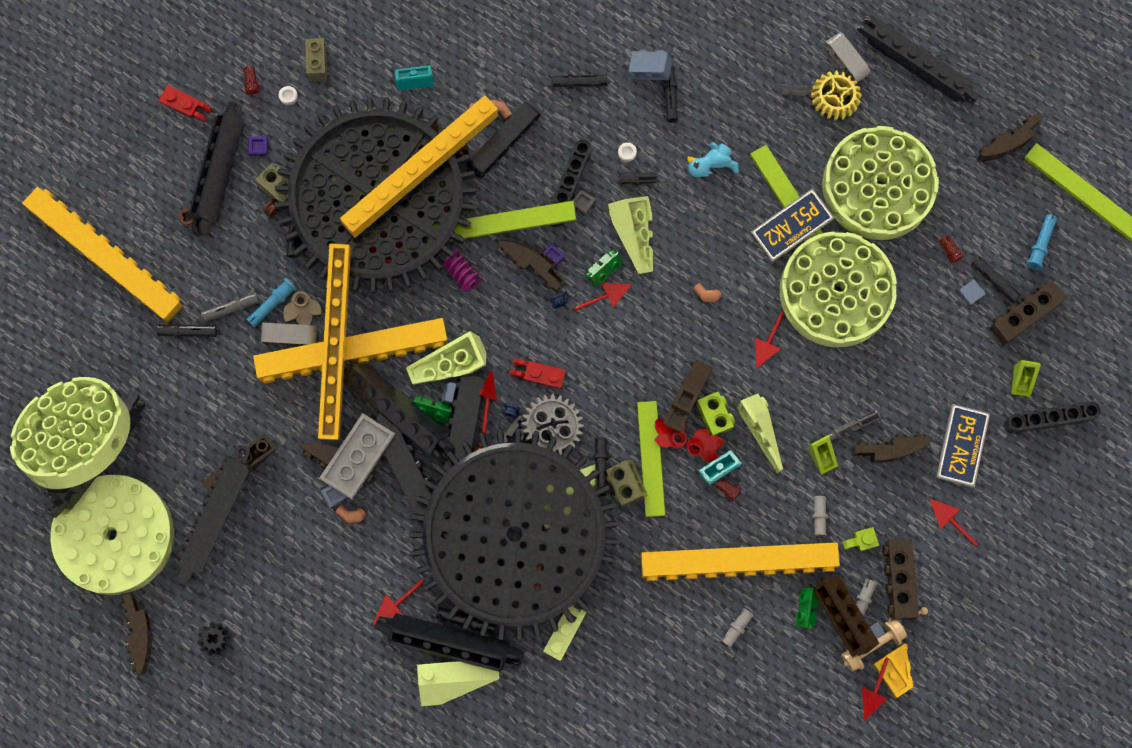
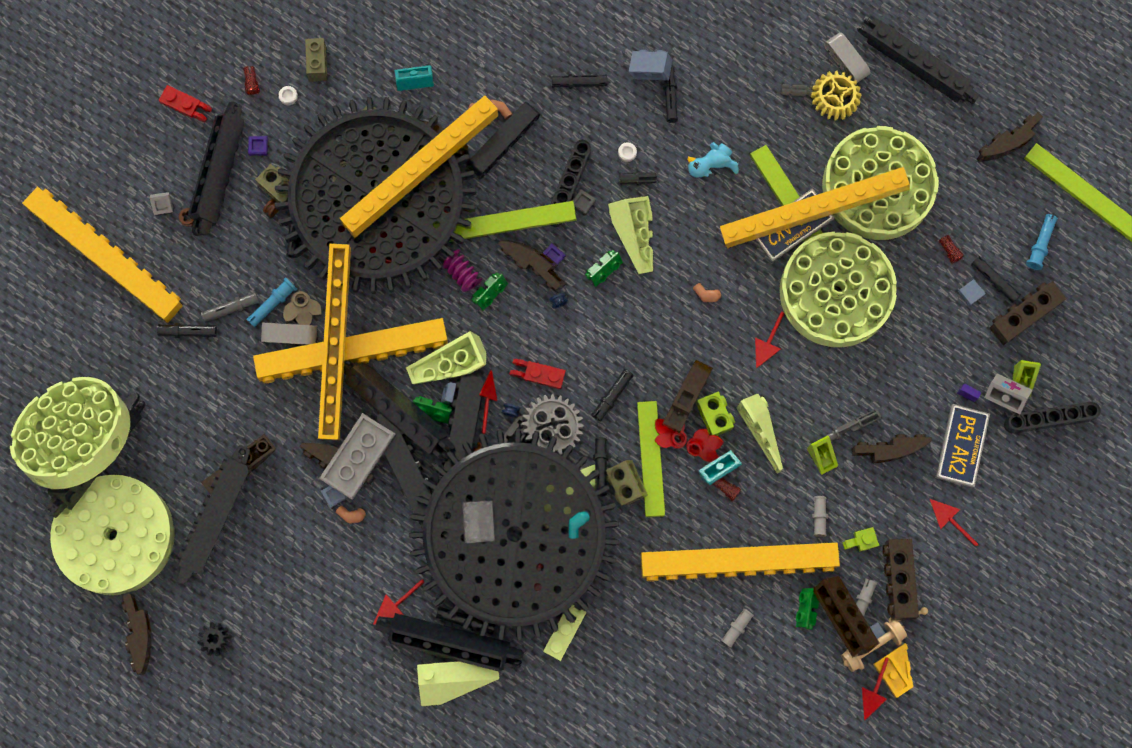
red piece [574,283,632,311] -> none
none -> light grey plate [150,192,173,215]
none -> clear plate [462,501,495,543]
none -> green hinge [471,272,508,311]
none -> teal arm [569,512,590,539]
none -> black pin [591,369,634,422]
none -> yellow brick [720,167,910,248]
none -> dark purple tile [957,384,981,402]
none -> light grey brick [984,374,1033,414]

